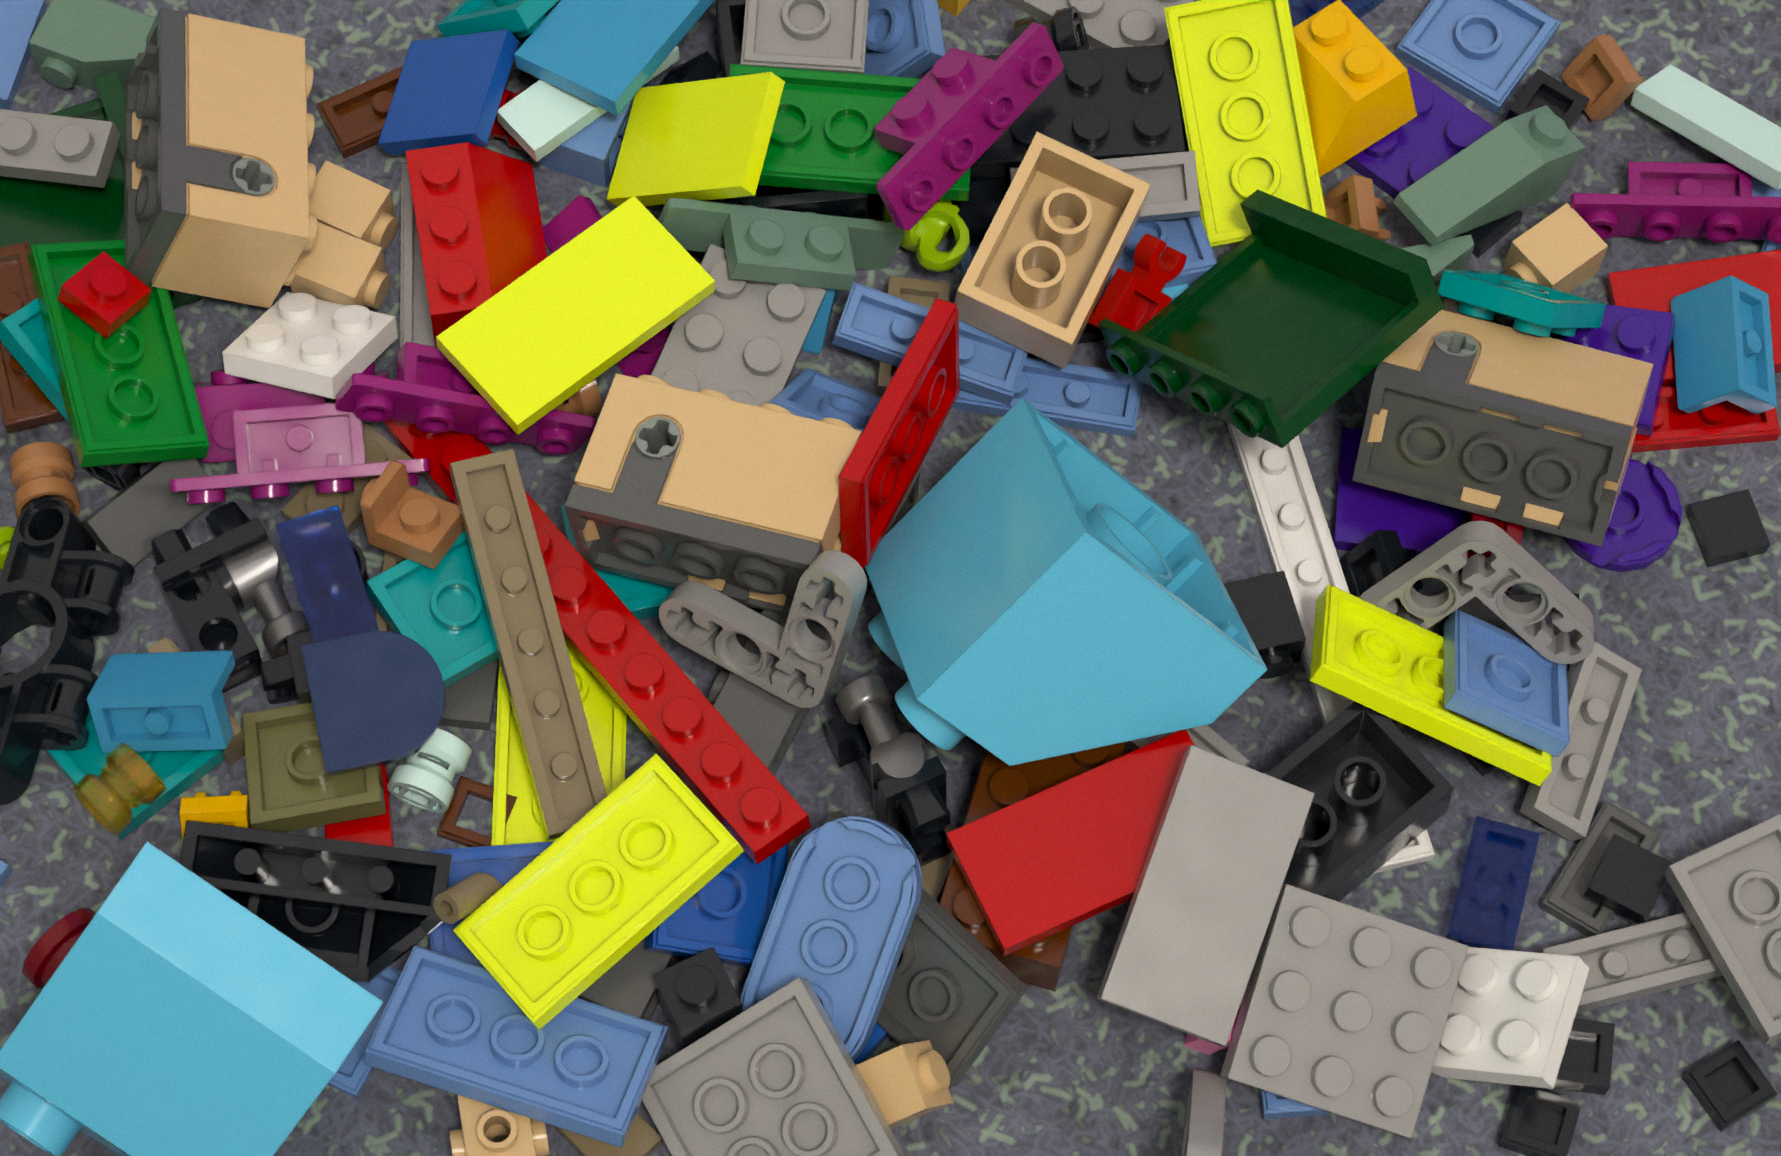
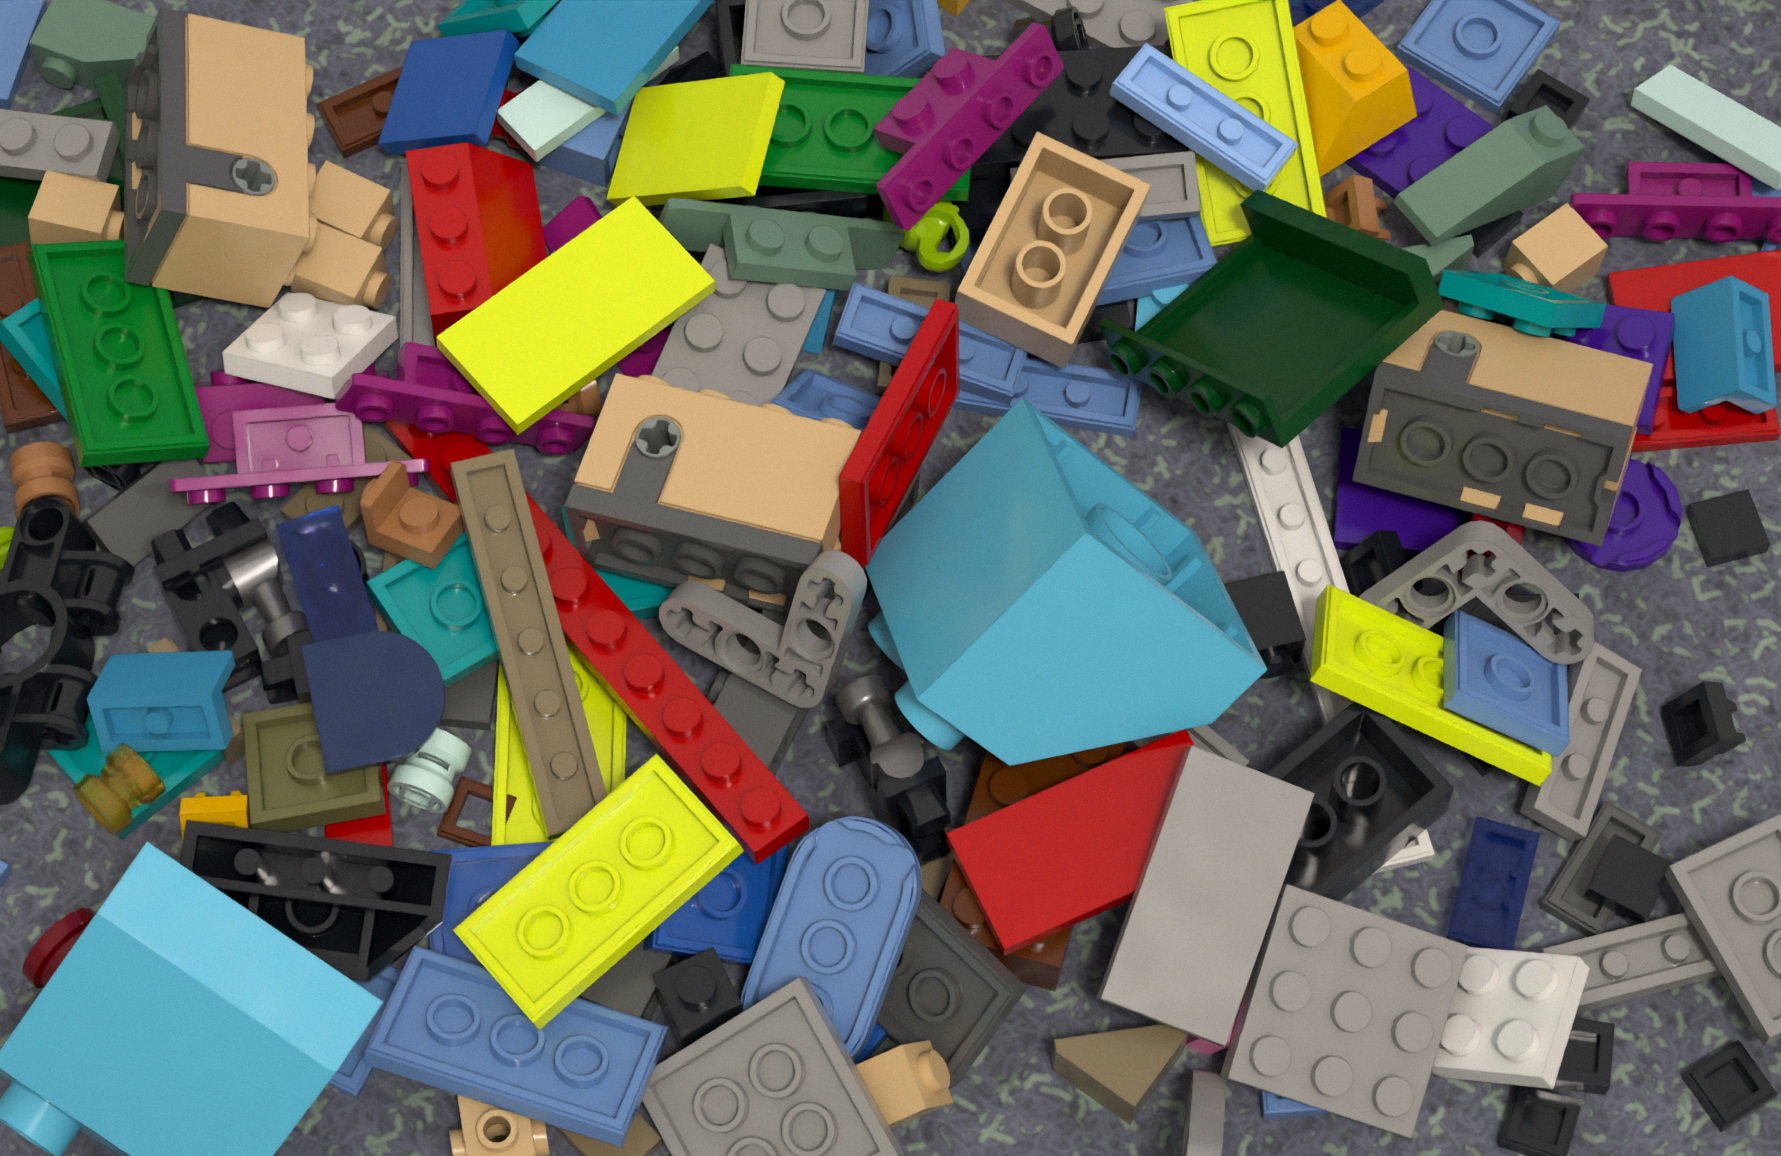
red plate [58,251,152,339] -> none
dark tan arm [433,872,503,924] -> none
red plate [1088,233,1187,332] -> none
medium nougat tile [1560,34,1645,121] -> none
none -> tan brick [28,170,124,244]
none -> dark tan slope [1050,1024,1189,1125]
none -> light blue tile [1109,43,1298,192]
none -> black tile [1661,681,1746,767]

